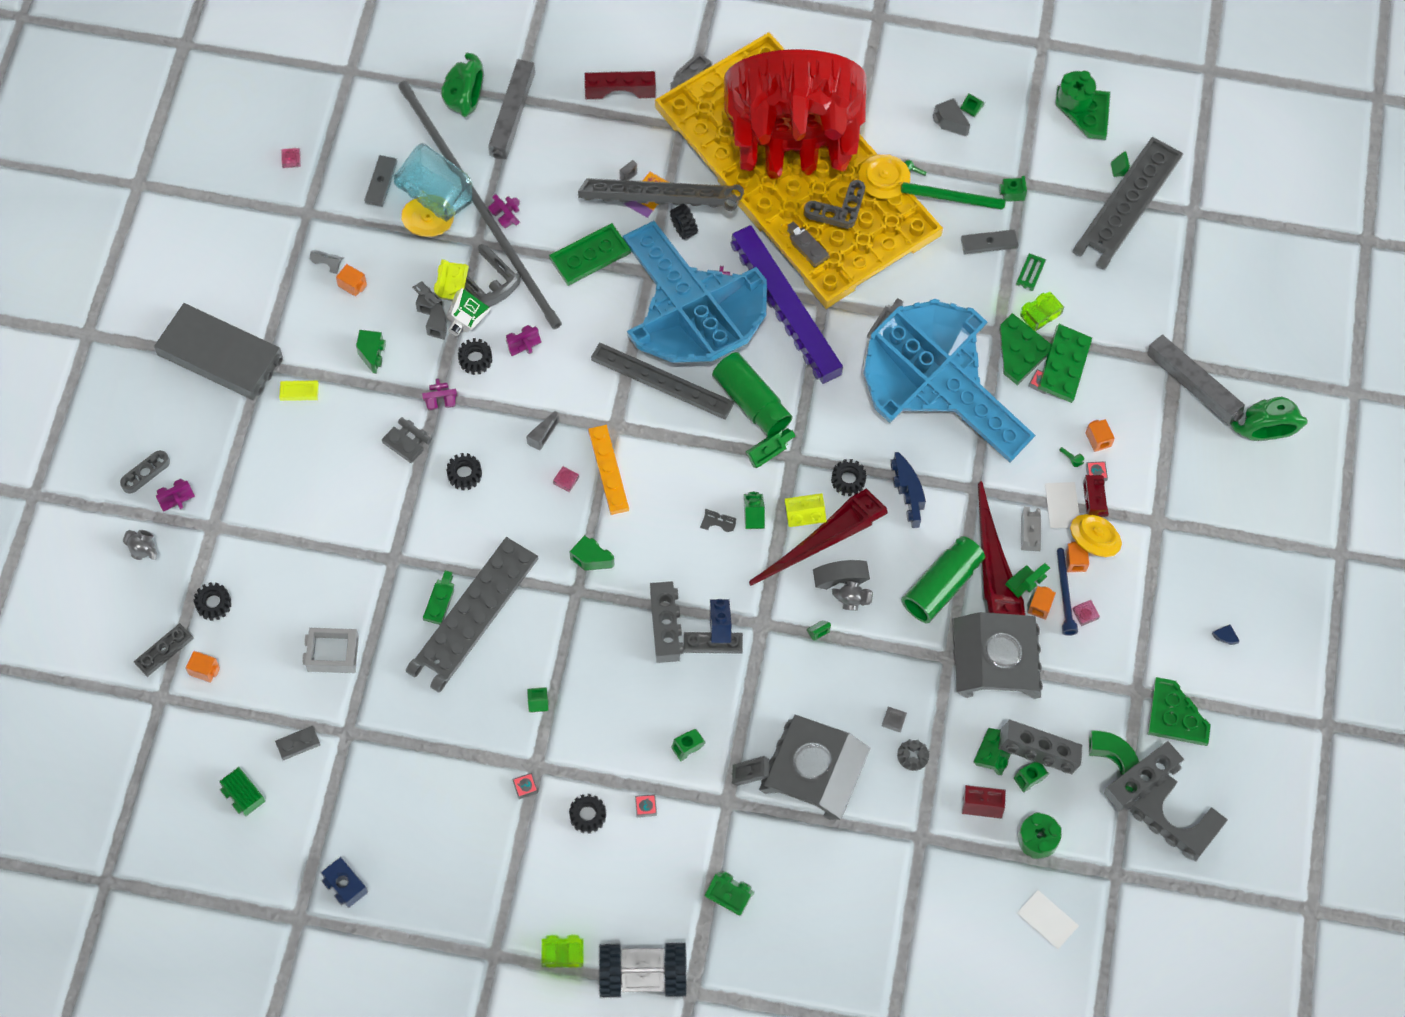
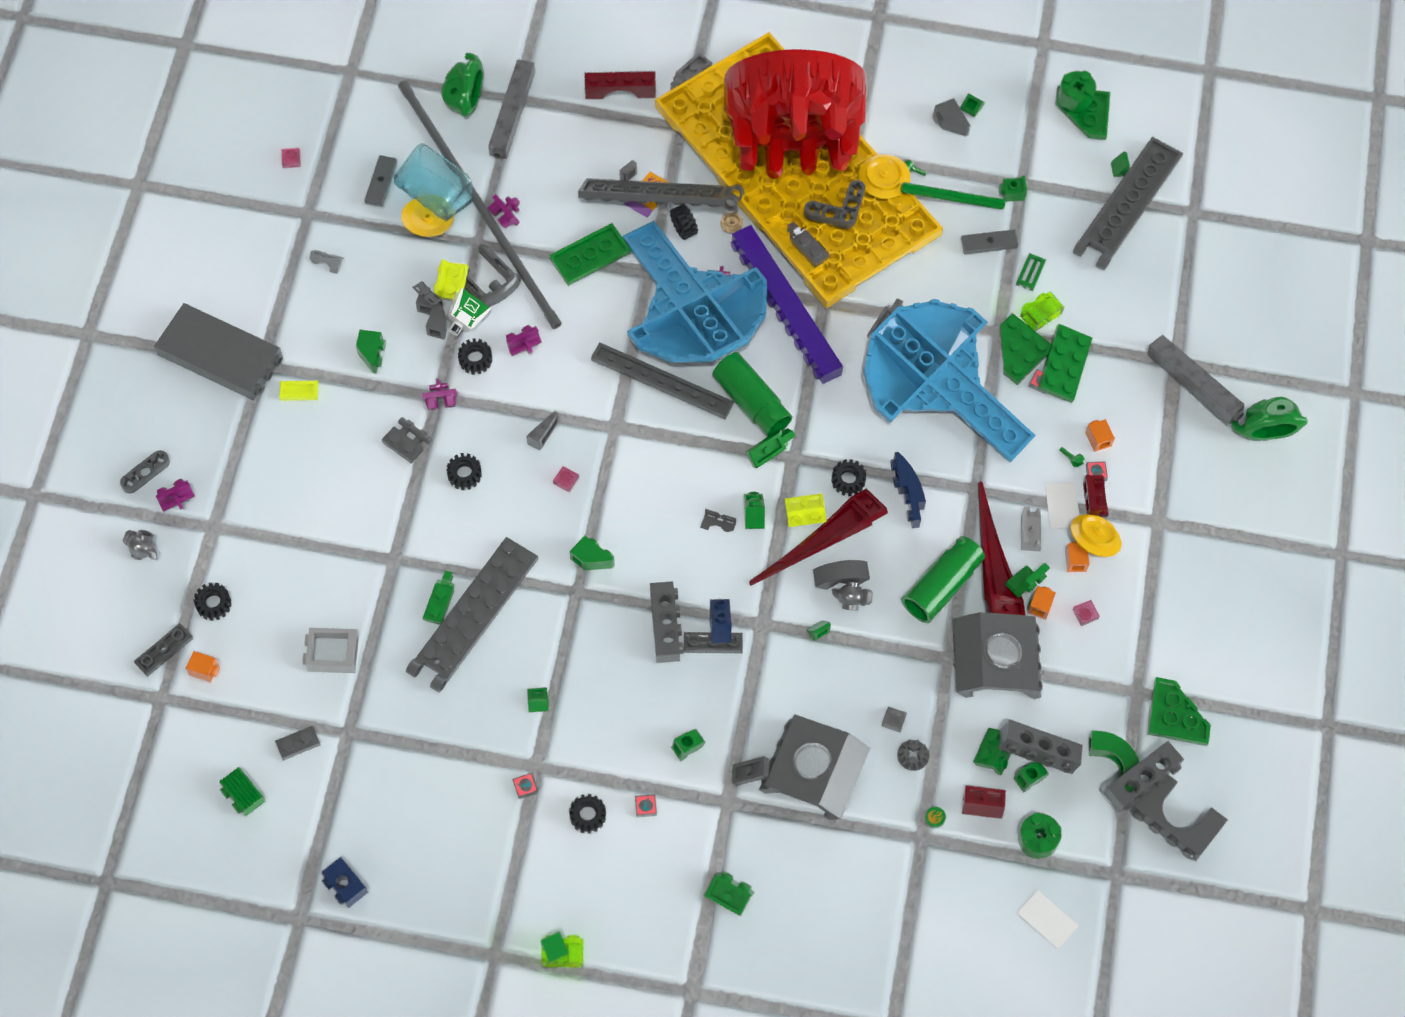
orange brick [336,264,367,297] -> none
light orange plate [588,425,629,515] -> none
plate [599,943,687,998] -> none
dark blue piece [1057,548,1078,636] -> none
dark blue tile [1212,624,1240,645] -> none
none -> green slope [540,932,569,963]
none -> tan plate [720,212,743,234]
none -> green tile [925,807,946,828]

